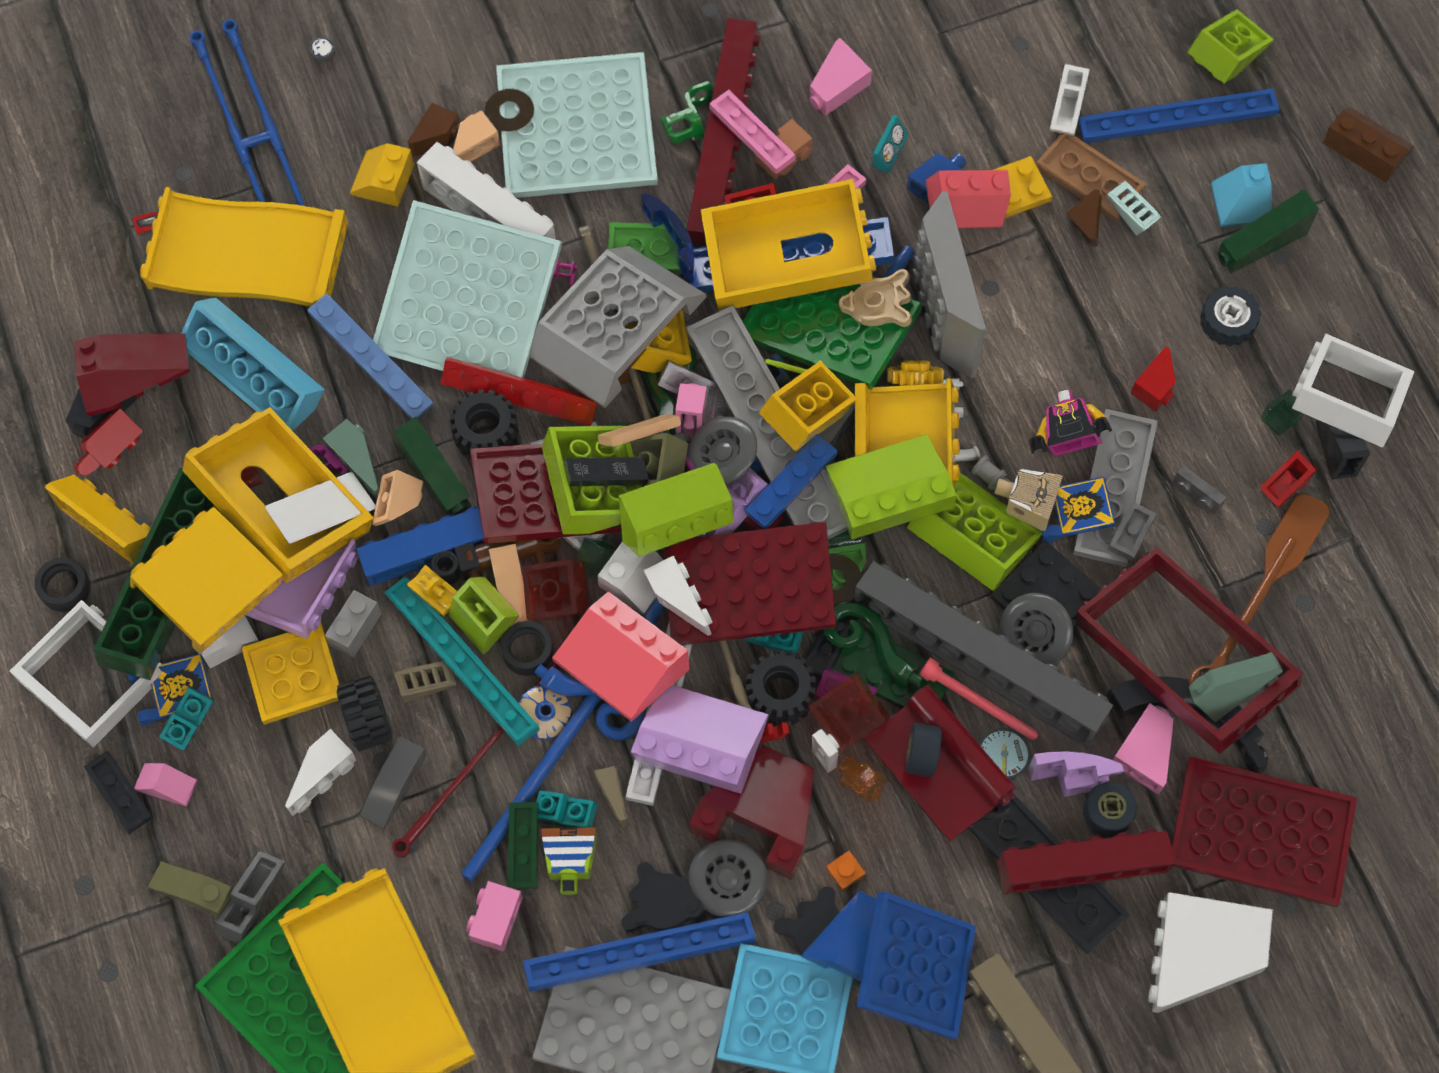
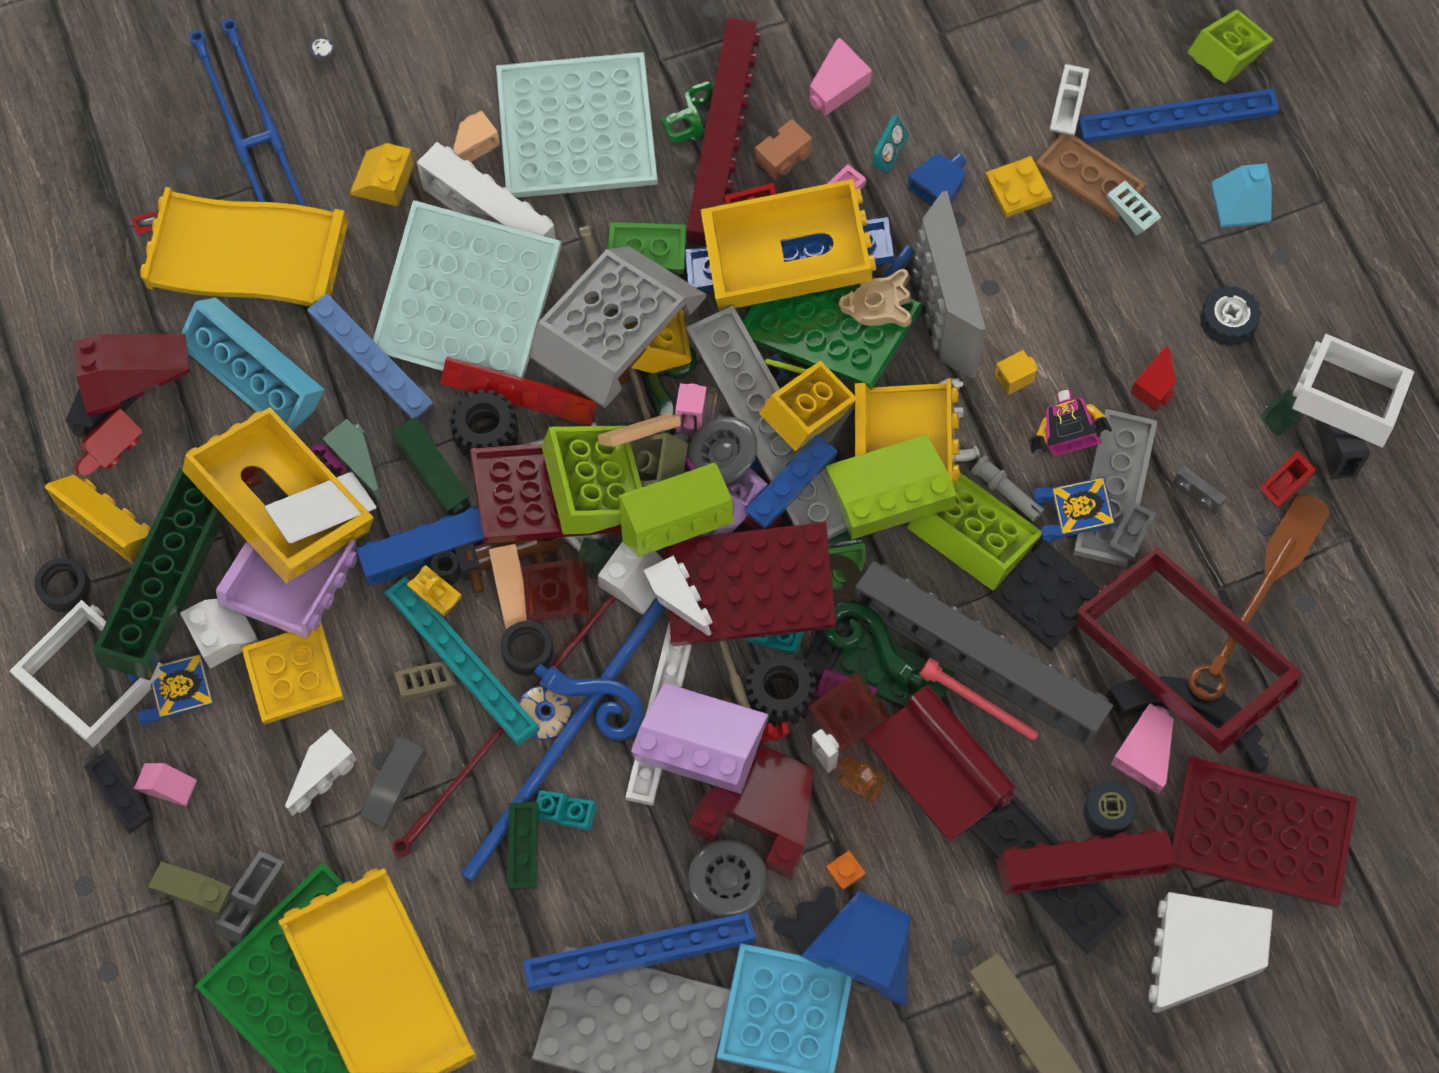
yellow panel [130,507,283,654] -> none
teal slope [159,687,215,751] -> none
light grey brick [325,590,382,658] -> none
black tyre [336,675,392,752] -> none
light nougat slope [372,470,423,526] -> none
reddish brown slope [408,103,460,156] -> none
lime slope [448,577,520,654] -> none
bright pink brick [466,881,523,952] -> none
dark brown piece [484,89,534,131] -> none
torso [541,828,597,895] -> none
dark pink piece [549,259,578,289] -> none
coral slope [552,591,690,721] -> none
black tile [563,457,649,486] -> none
dark tan slope [594,766,628,828] -> none
black tile [621,862,704,932] -> none
clear blue slope [641,193,695,284] -> none
flat silver plate [657,360,716,403] -> none
bright pink plate [710,90,795,174] -> none
blue plate [857,891,976,1040] -> none
yellow gear [887,360,944,386] -> none
black wheel [905,723,942,777] -> none
coral slope [926,170,1011,229] -> none
clear light blue sticker [979,728,1031,779] -> none
tan torso [994,469,1063,531] -> none
dark grey wheel [1000,593,1073,665] -> none
lavender slope [1028,751,1124,797] -> none
reddish brown slope [1067,189,1102,246] -> none
sand green slope [1188,652,1282,722] -> none
dark green slope [1217,189,1319,273] -> none
reddish brown slope [1323,107,1414,183] -> none
none -> yellow brick [994,350,1038,396]

